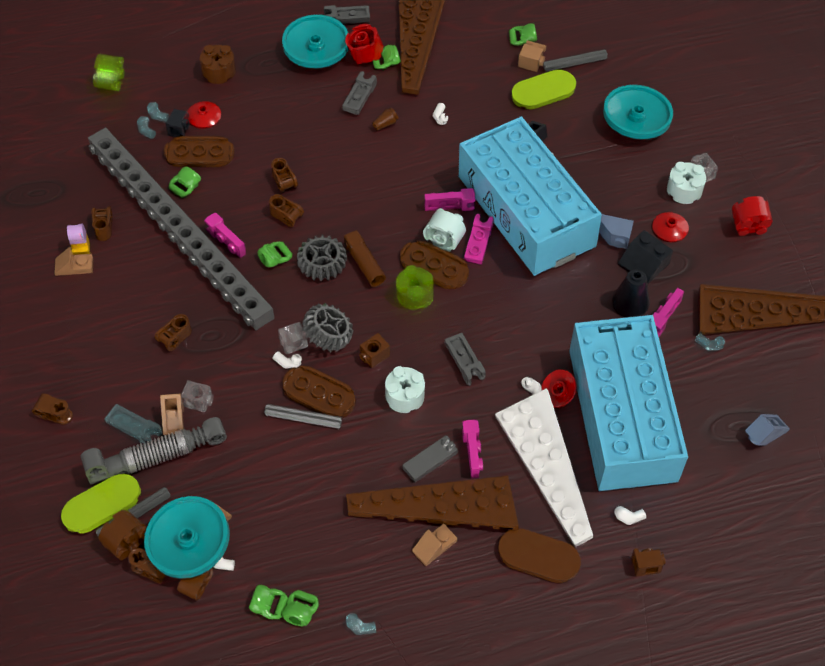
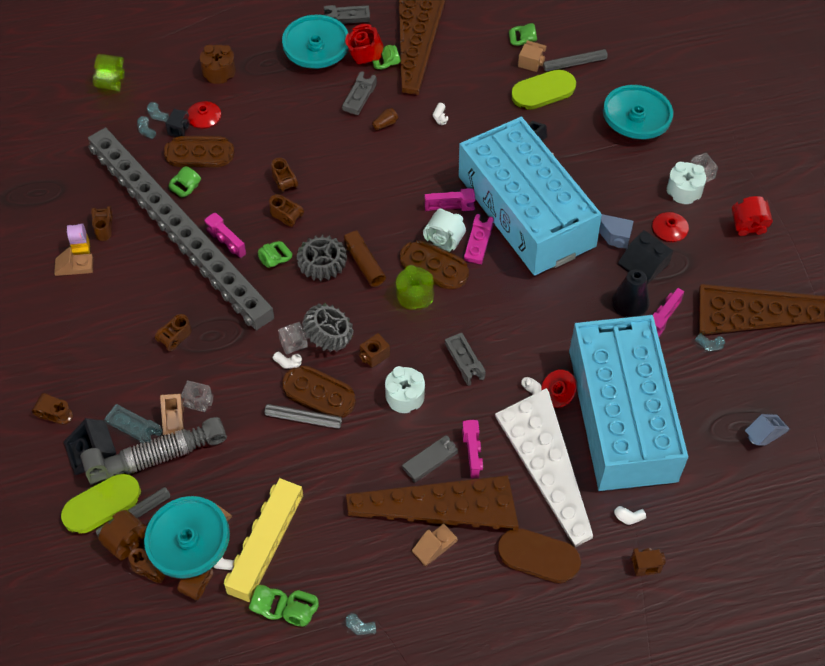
none -> black slope [63,418,117,475]
none -> light yellow brick [224,478,303,603]

